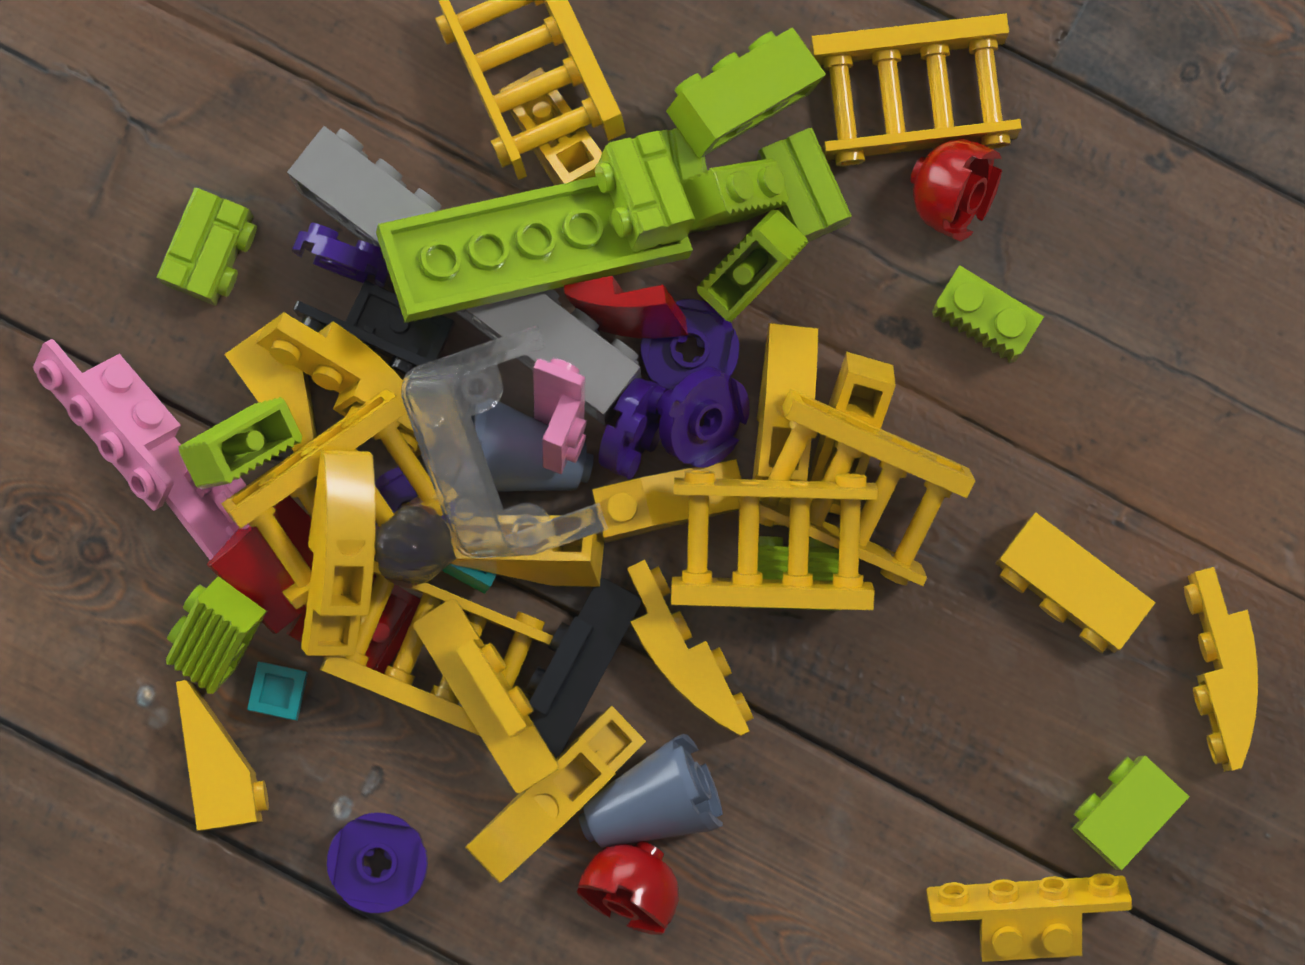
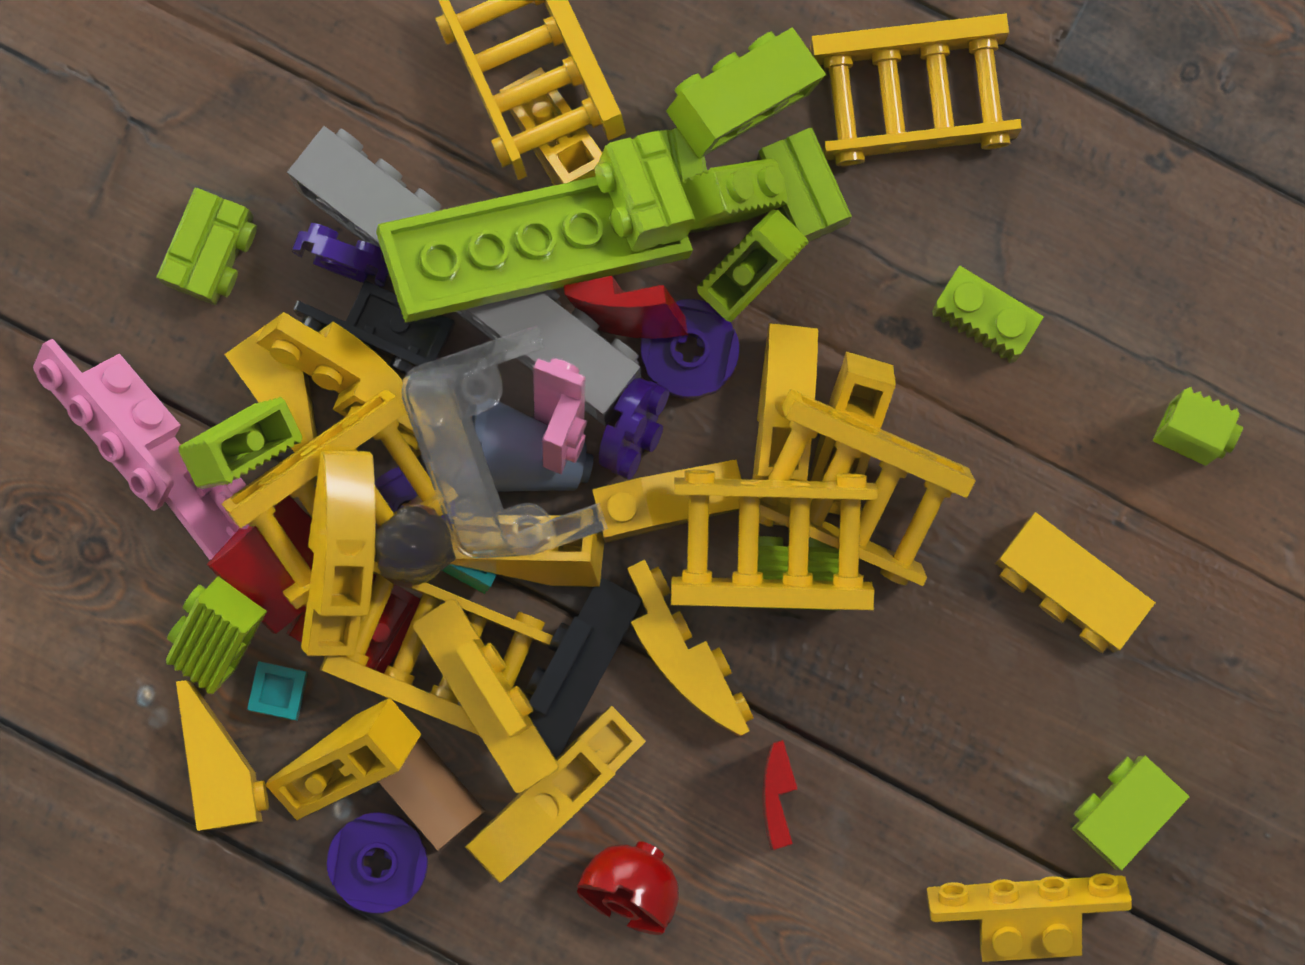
sand blue cone [579,734,723,848] -> none
dark purple plate [657,366,750,468] -> none
red cylinder [911,139,1002,241] -> none
yellow slope [1184,567,1258,772] -> none
none -> yellow slope [265,698,421,820]
none -> medium nougat brick [378,736,486,851]
none -> red slope [762,740,798,850]
none -> lime brick [1152,387,1243,466]

